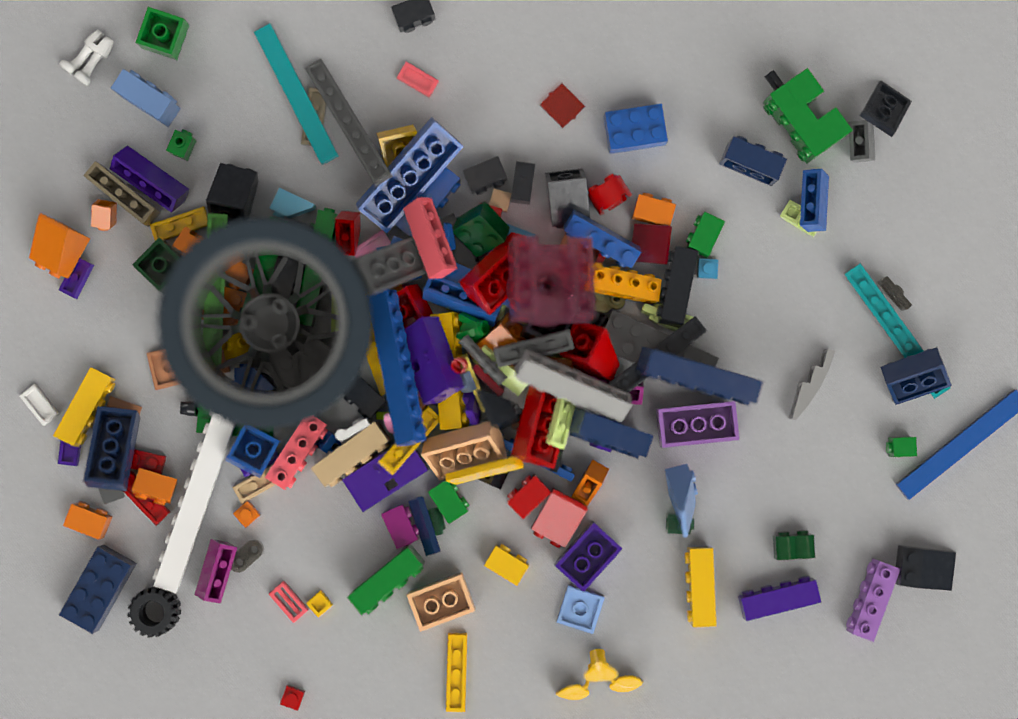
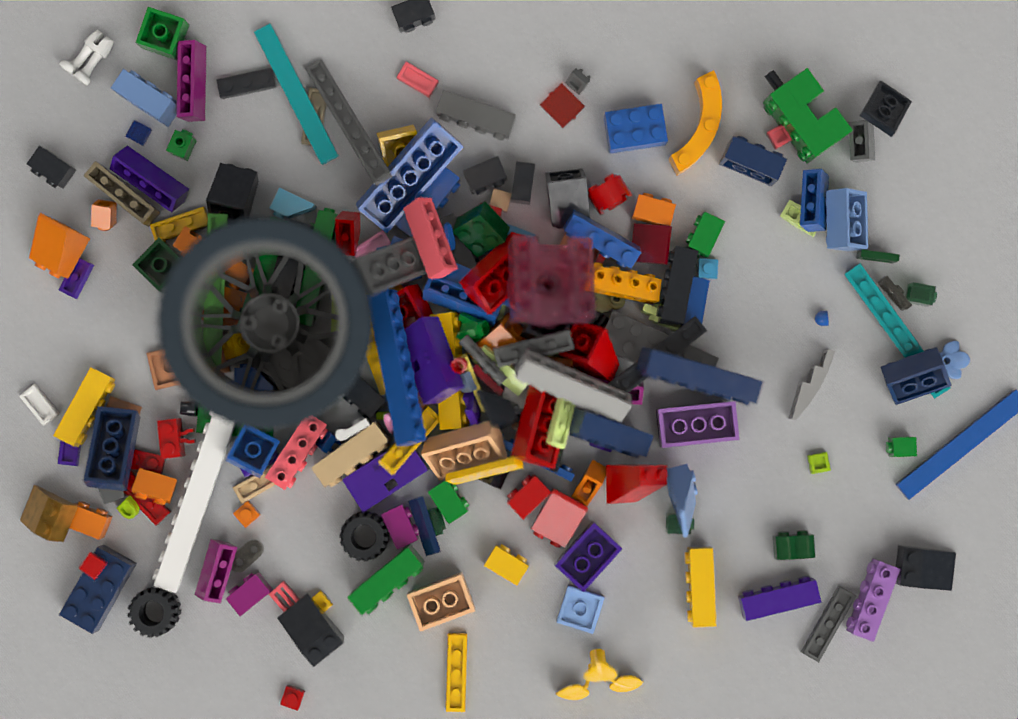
none -> pearl gold slope [20,485,78,542]
none -> black brick [26,145,76,189]
none -> red tile [79,552,107,580]
none -> lime tile [116,496,140,519]
none -> clear blue tile [125,120,152,146]
none -> red brick [157,418,196,459]
none -> magenta brick [176,40,207,122]
none -> black plate [216,68,277,99]
none -> magenta brick [226,572,273,617]
none -> black slope [277,593,344,668]
none -> black tyre [339,511,390,562]
none -> dark grey brick [436,90,516,141]
none -> dark grey tile [565,68,591,95]
none -> red slope [606,464,668,504]
none -> light orange brick [668,70,722,176]
none -> blue tile [682,276,710,326]
none -> coral tile [766,125,792,150]
none -> dark grey tile [801,585,856,663]
none -> lime tile [807,452,831,474]
none -> blue hinge [815,311,829,326]
none -> medium blue brick [825,188,868,251]
none -> dark green tile [856,249,900,264]
none -> clear green brick [904,282,937,307]
none -> medium blue plate [940,341,970,379]

